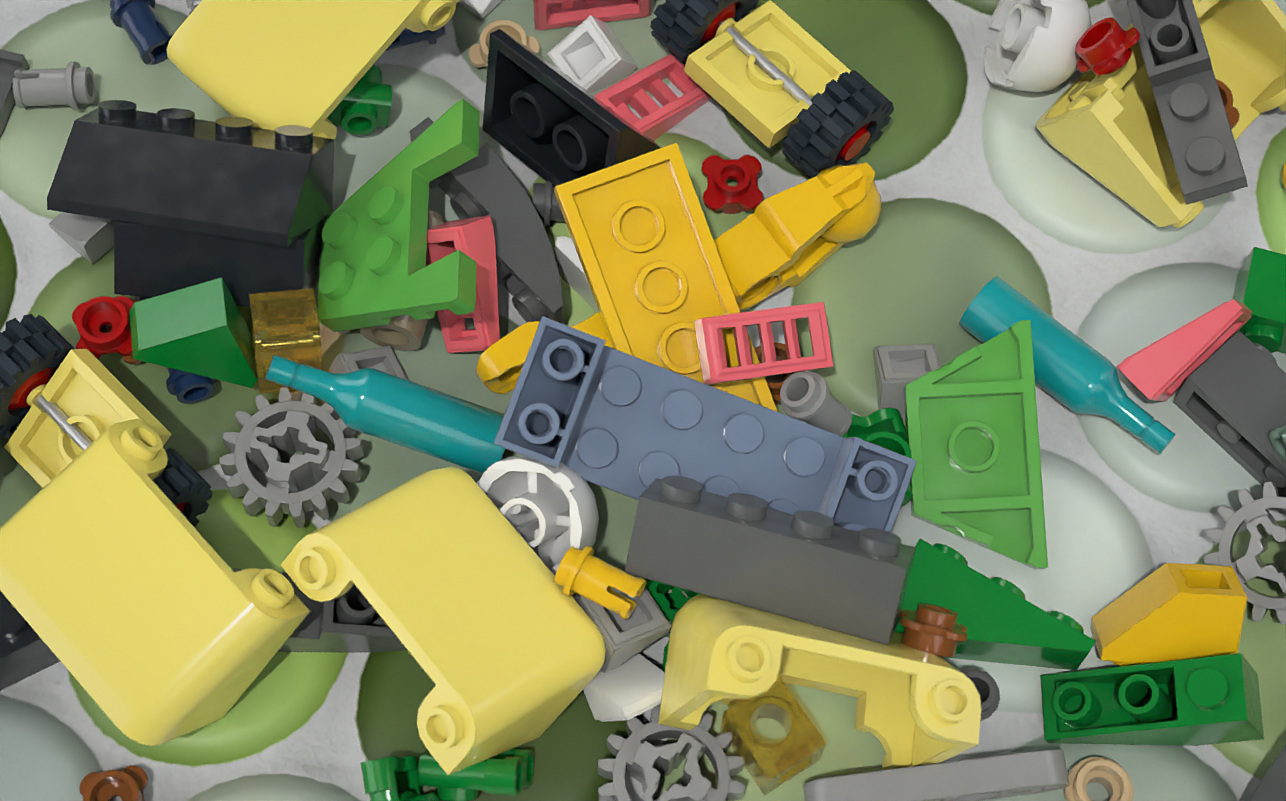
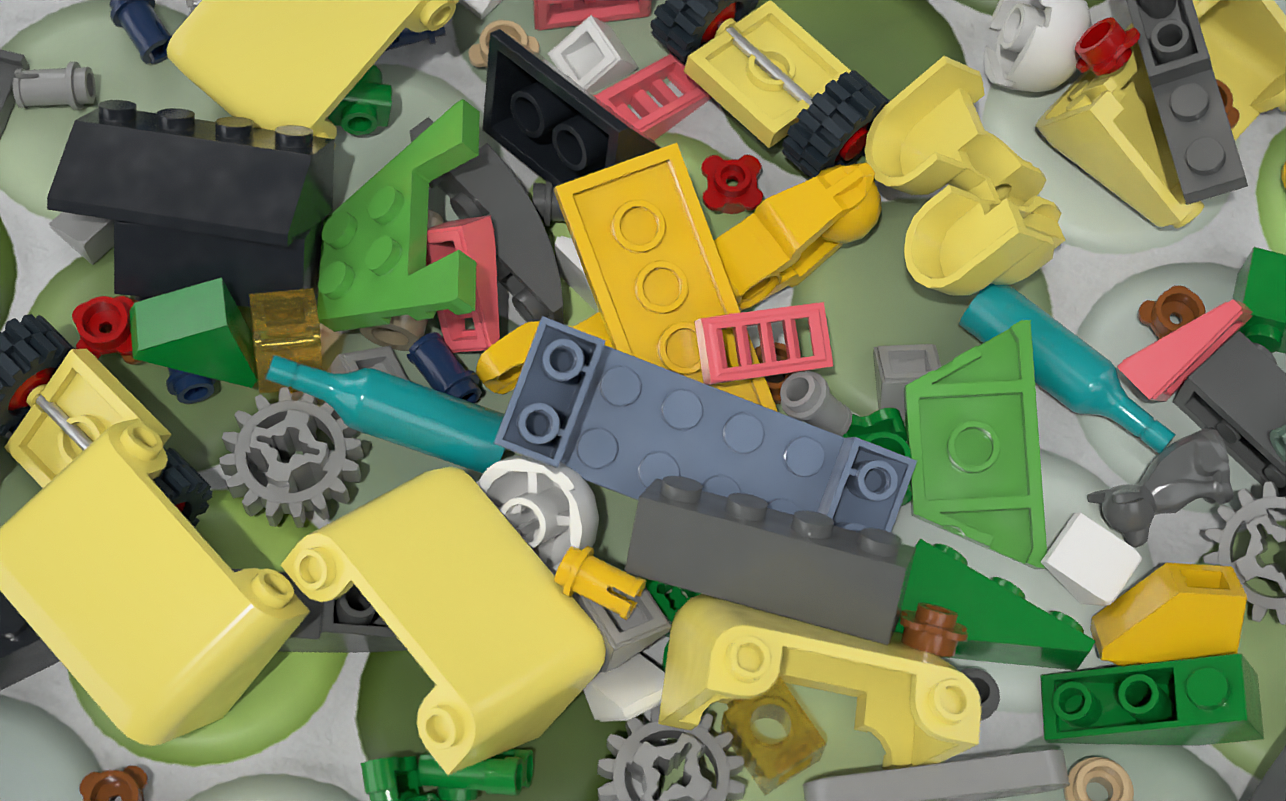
none -> dark blue pin [407,332,482,404]
none -> light yellow piece [865,56,1066,296]
none -> white slope [1041,512,1142,606]
none -> dark grey animal [1087,427,1233,548]
none -> dark orange plate [1138,285,1206,340]

